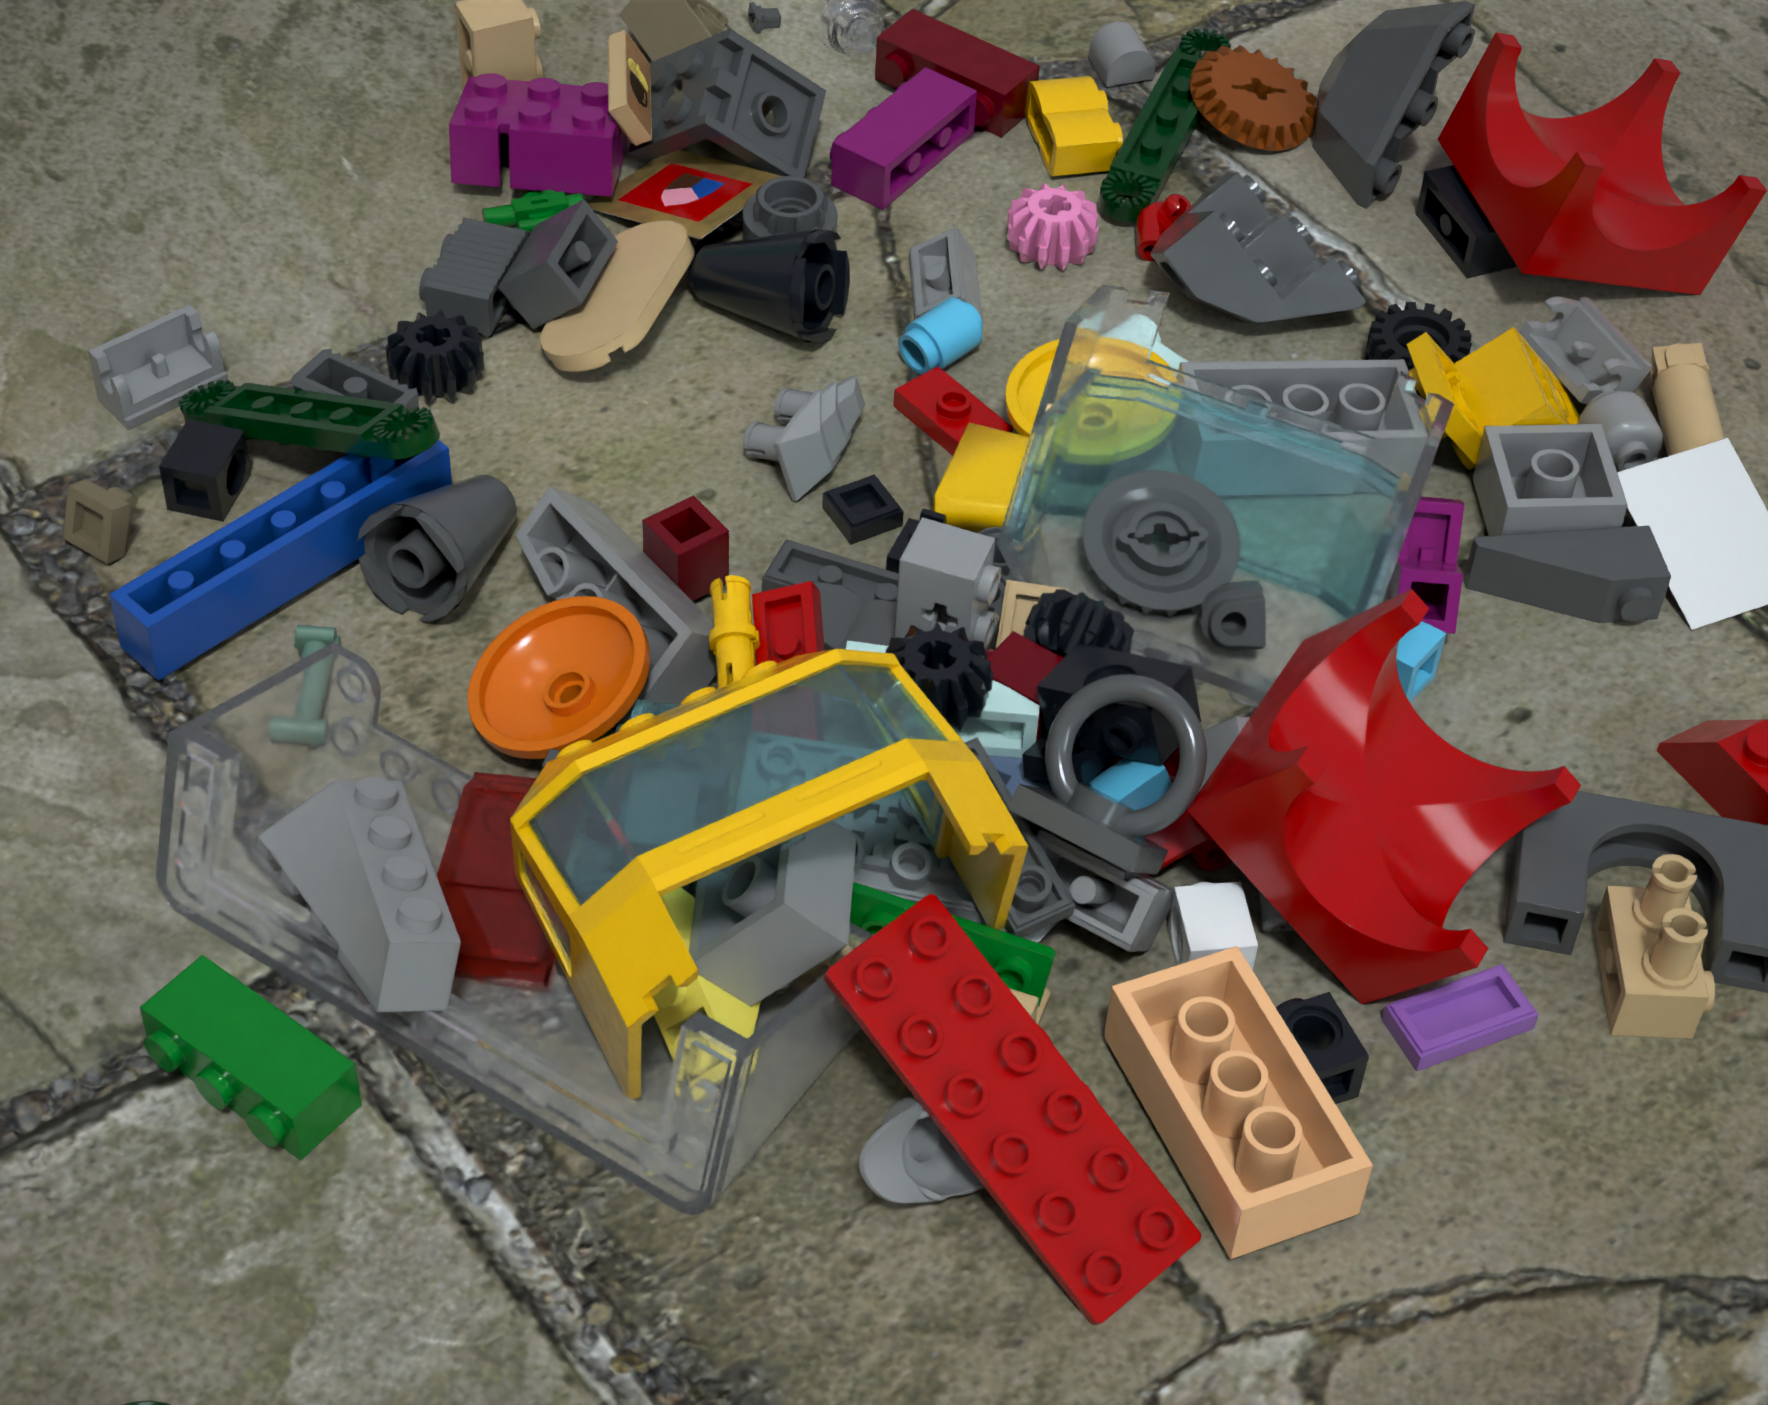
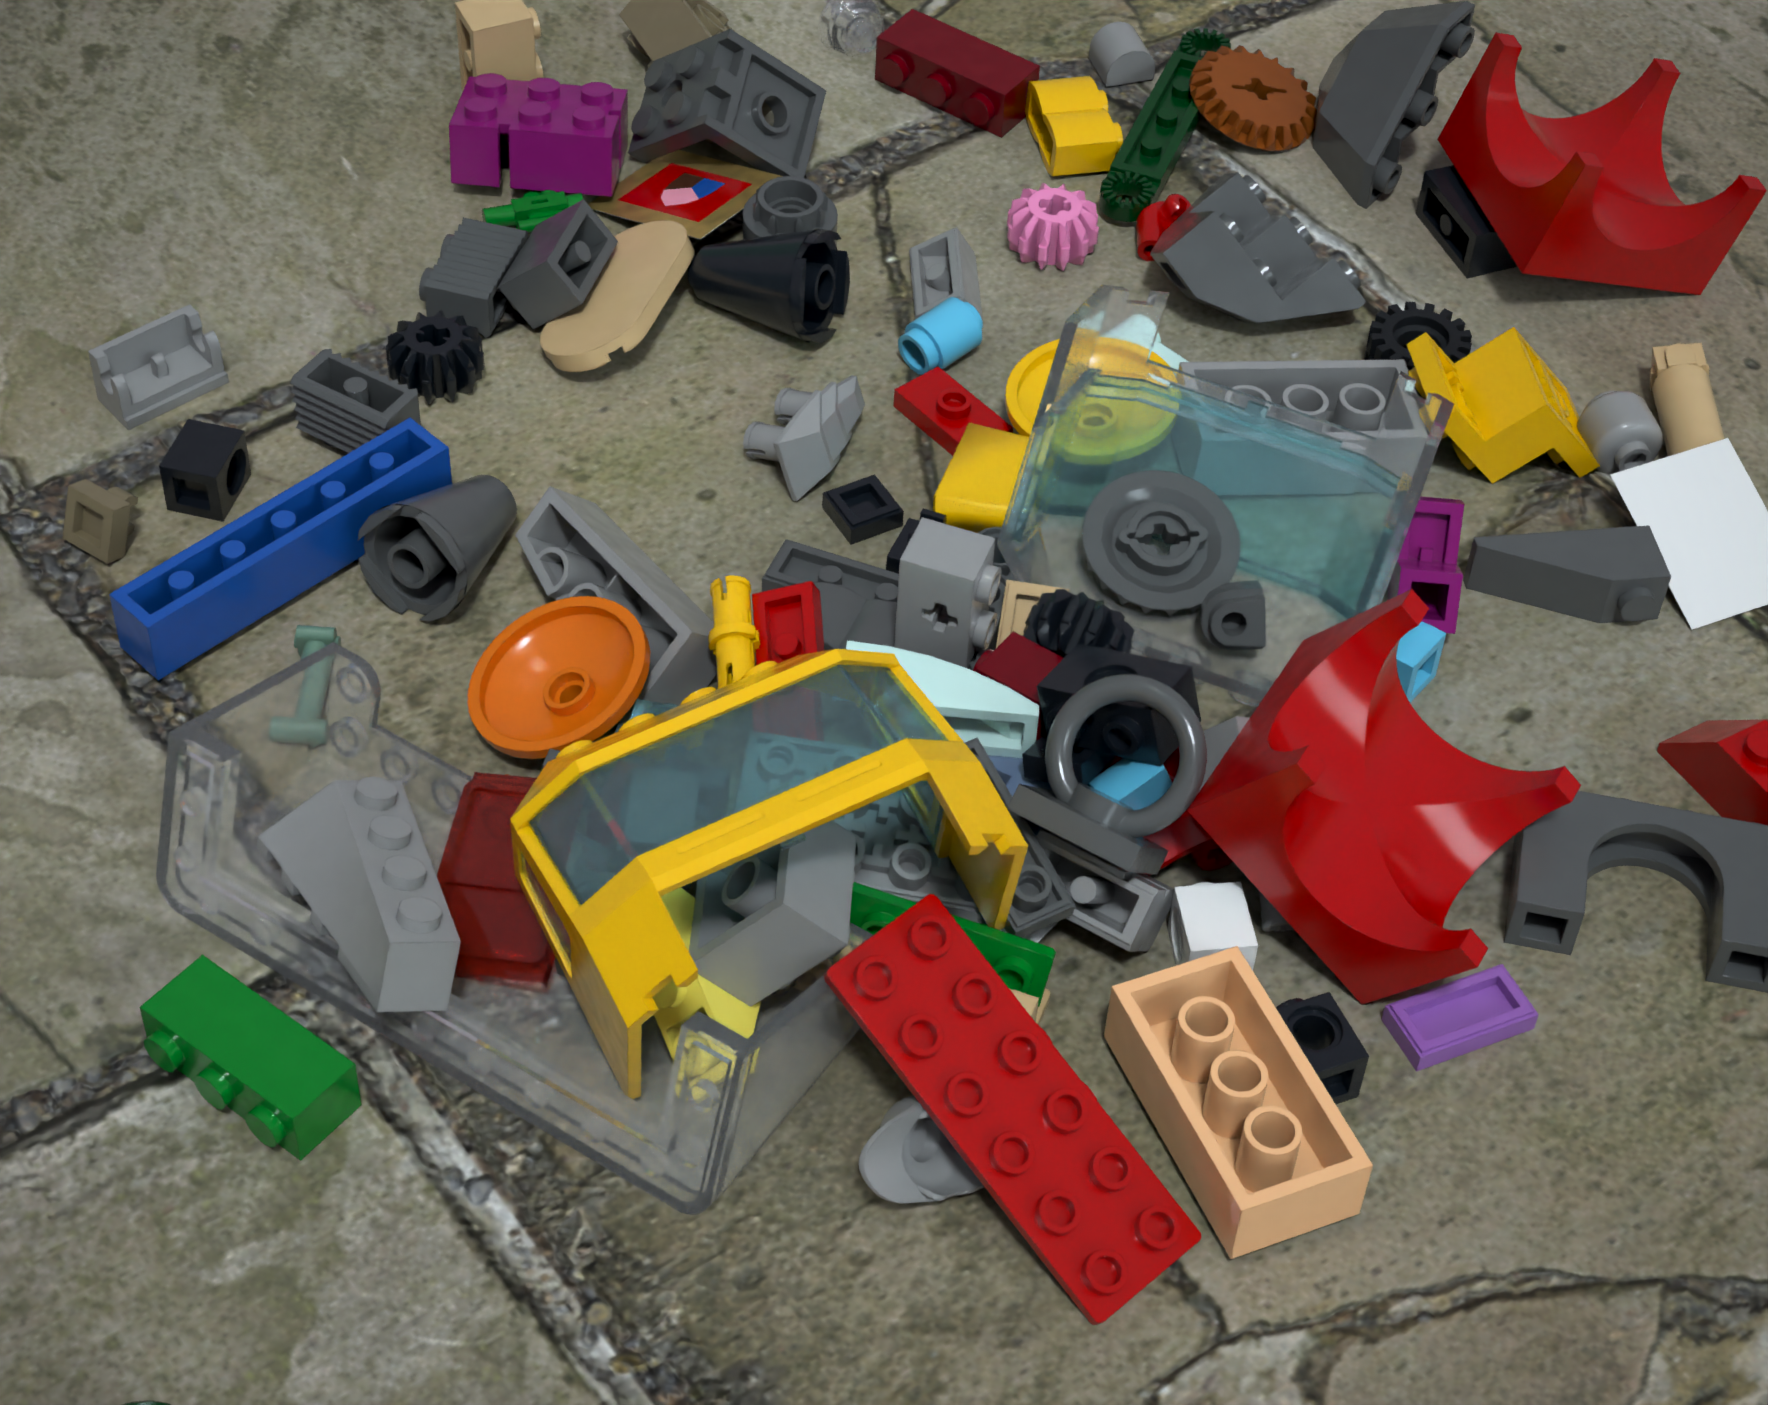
dark green plate [178,380,440,460] -> none
tile [607,29,652,146] -> none
dark red brick [642,495,729,601] -> none
dark grey piece [748,2,781,32] -> none
magenta brick [830,67,977,210] -> none
black gear [885,620,993,731] -> none
light grey brick [1473,424,1628,536] -> none
light grey hinge [1519,296,1653,404] -> none
tan brick [1593,854,1715,1039] -> none

